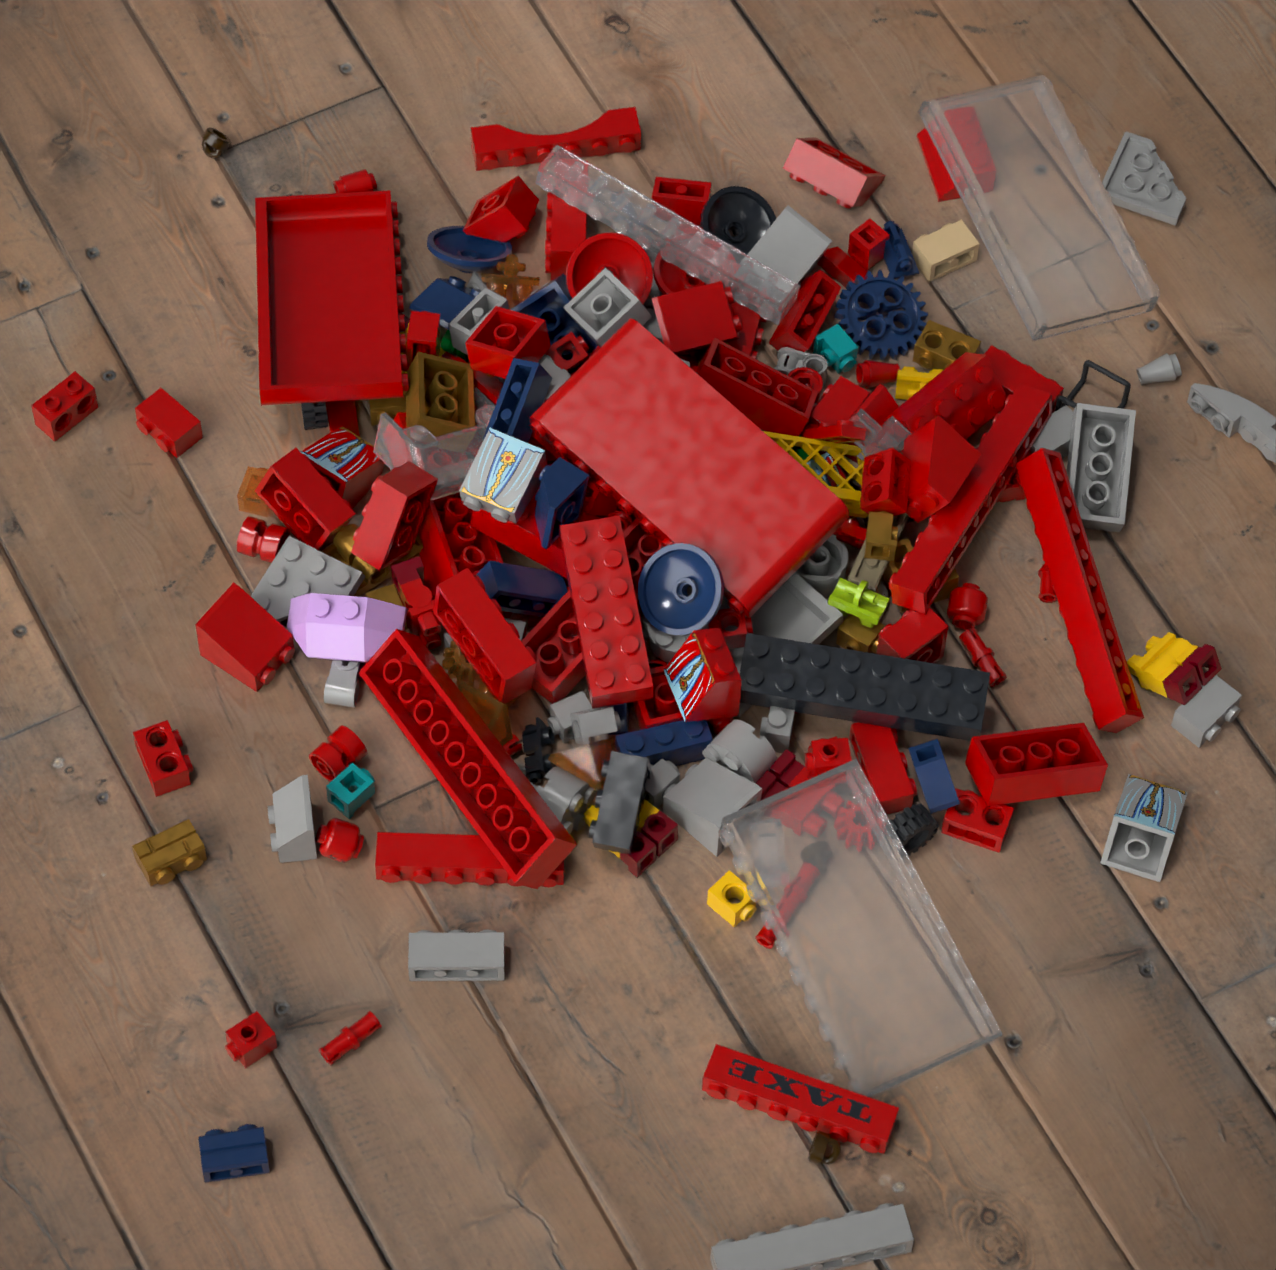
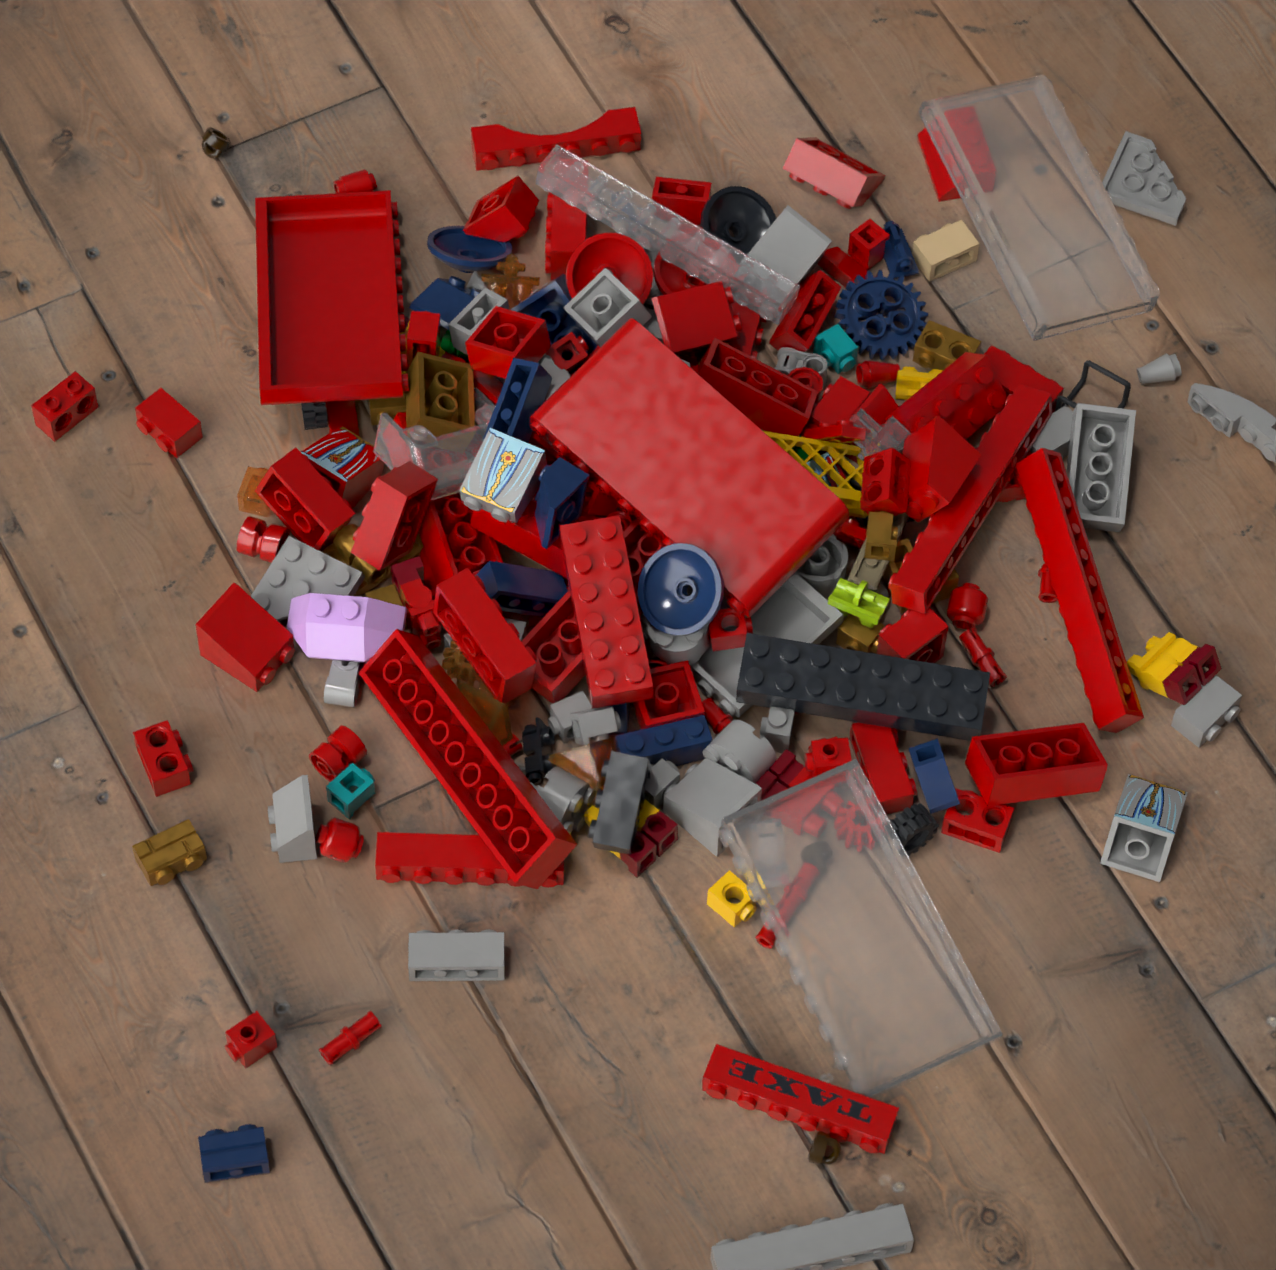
red slope [664,628,742,722] -> none

